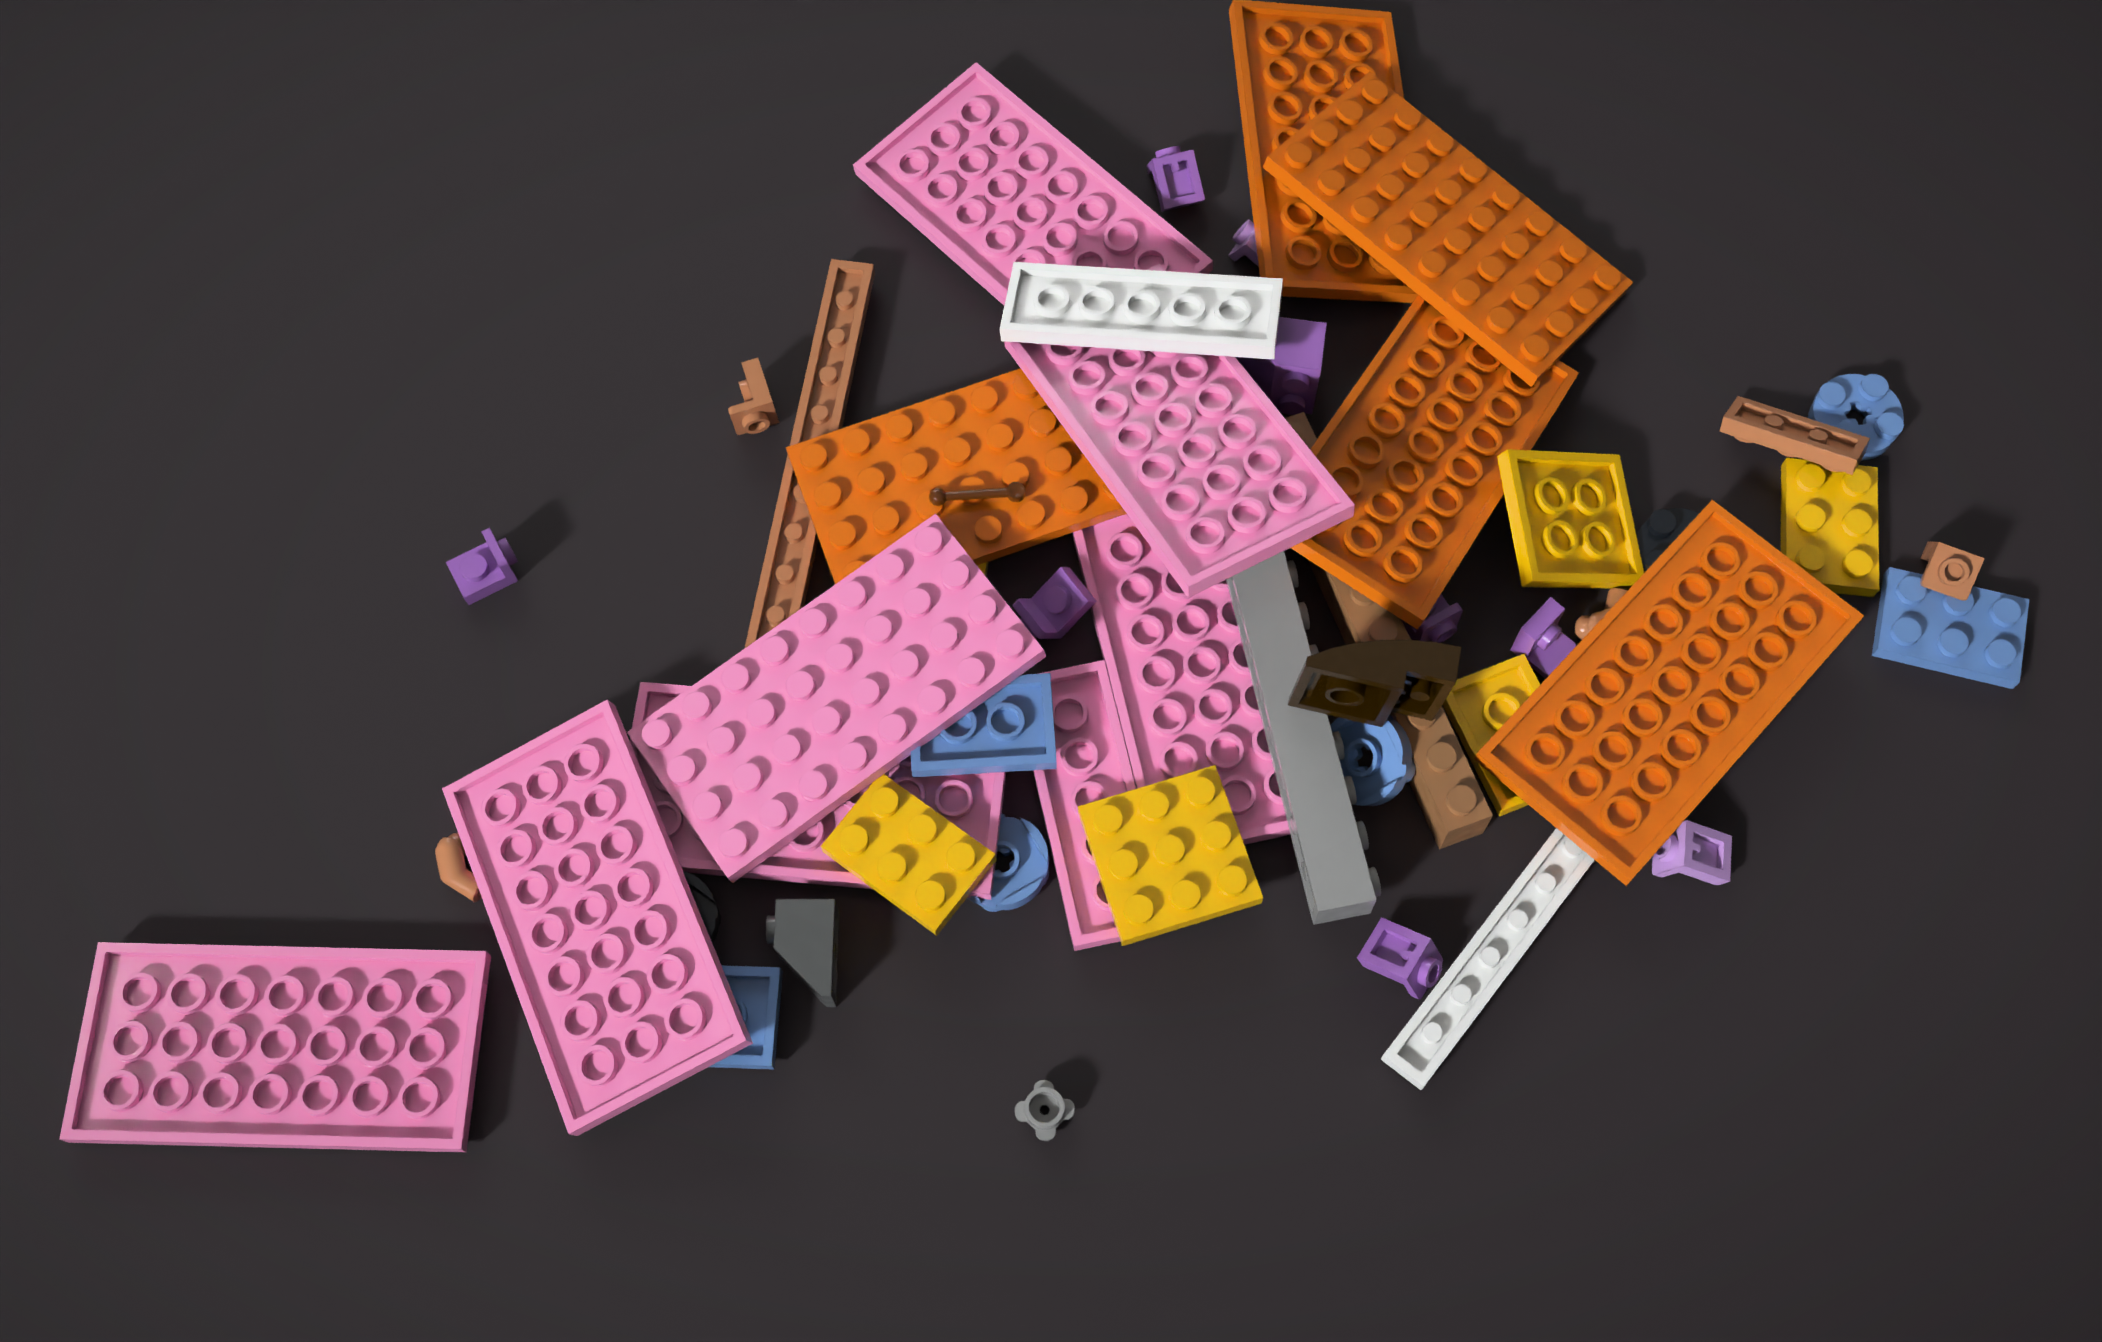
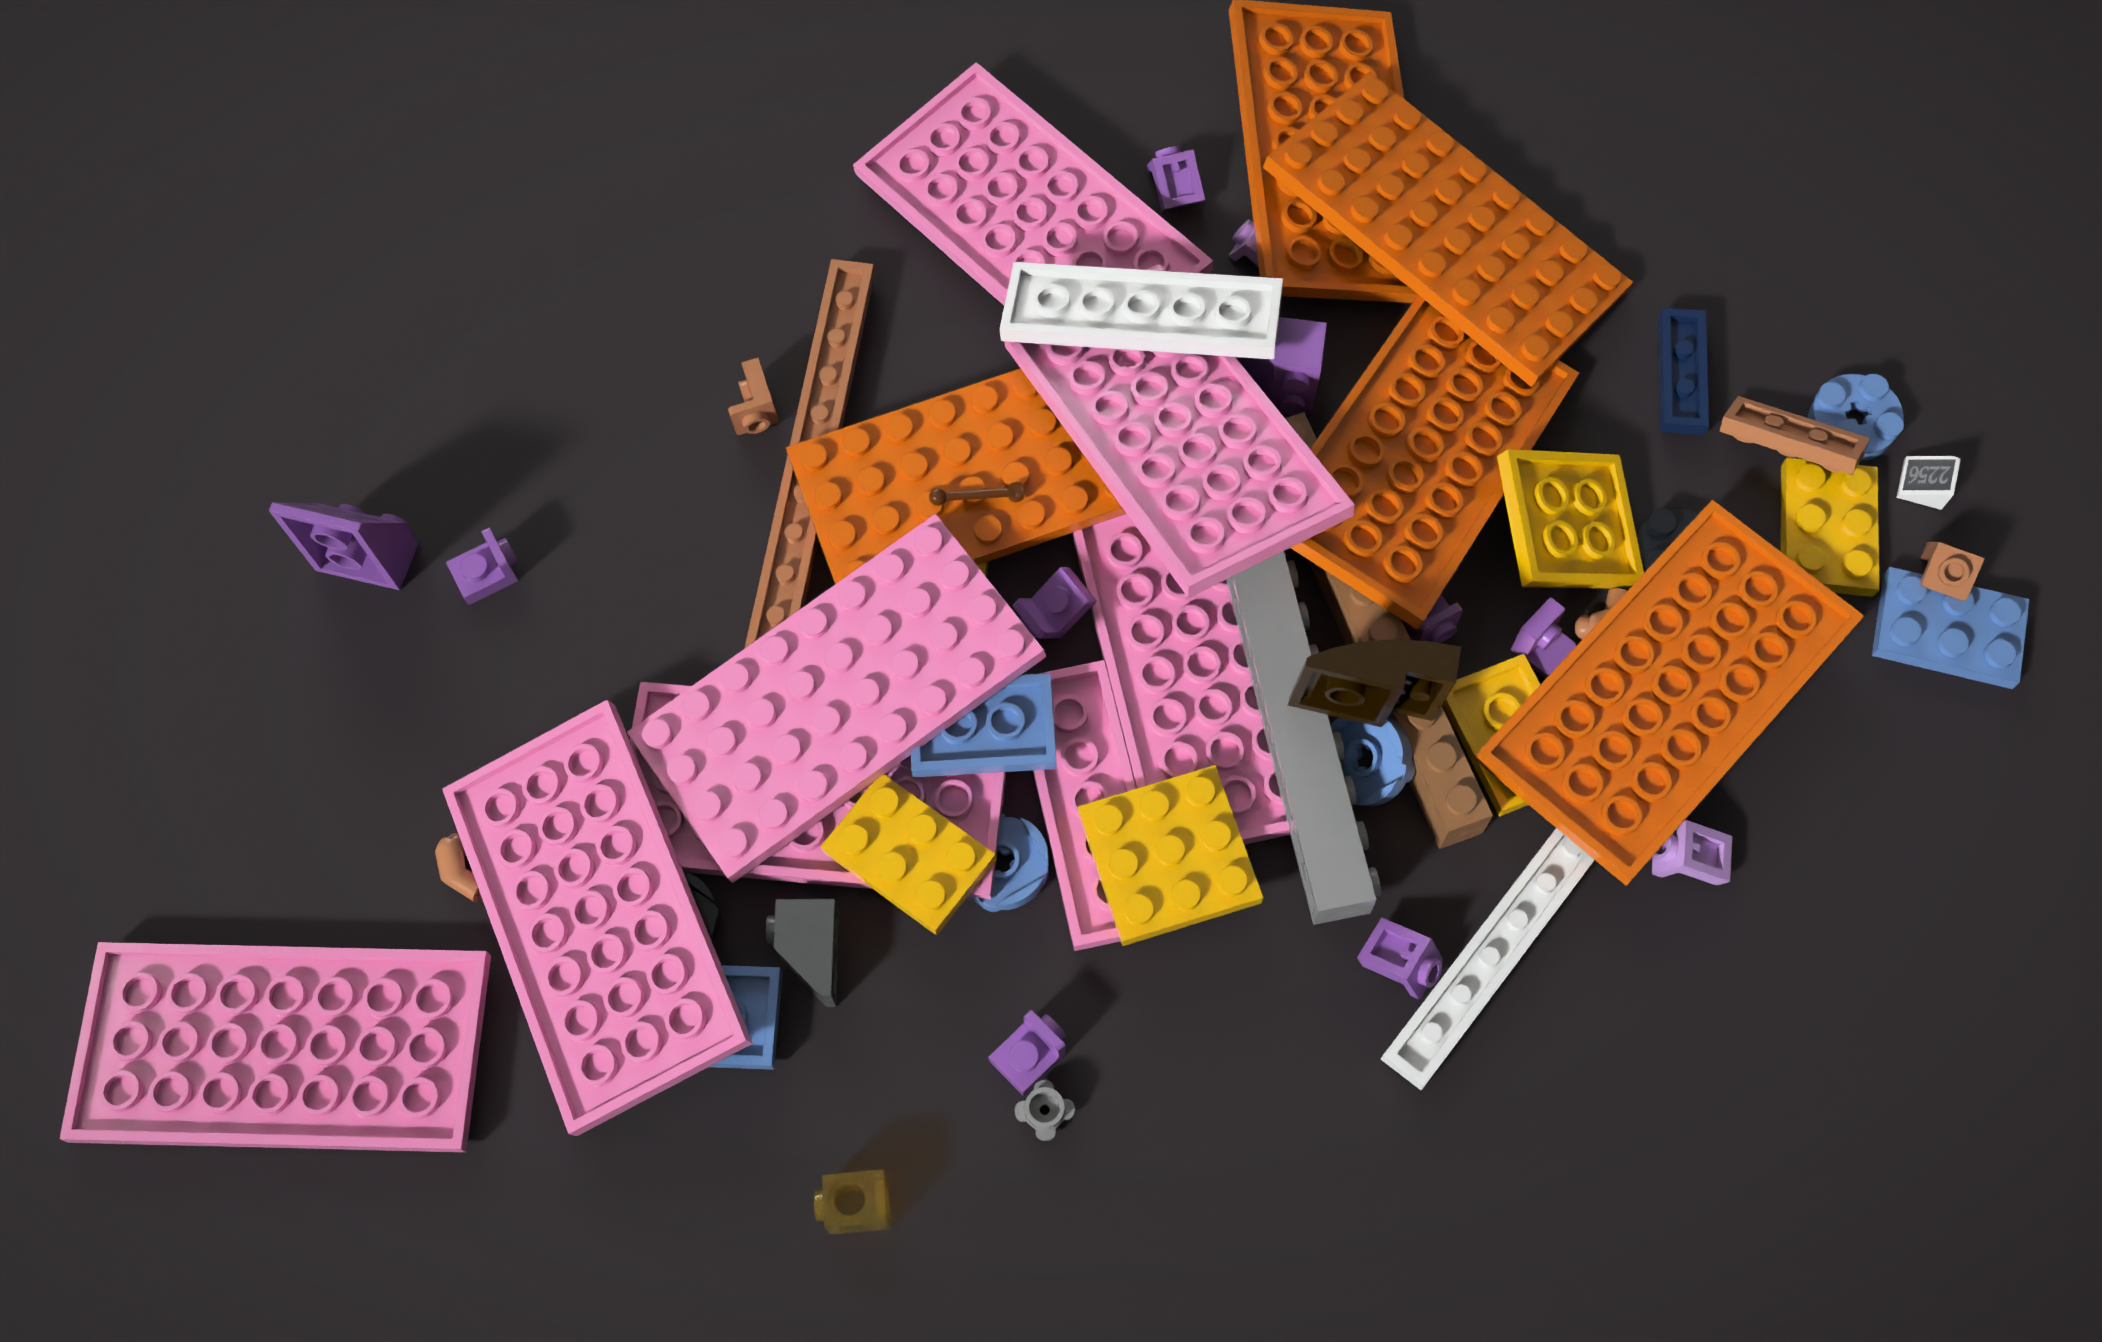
none -> medium lavender slope [269,502,419,590]
none -> clear yellow brick [814,1169,891,1234]
none -> medium lavender bracket [988,1010,1066,1096]
none -> dark blue plate [1658,308,1709,435]
none -> slope [1896,456,1961,510]

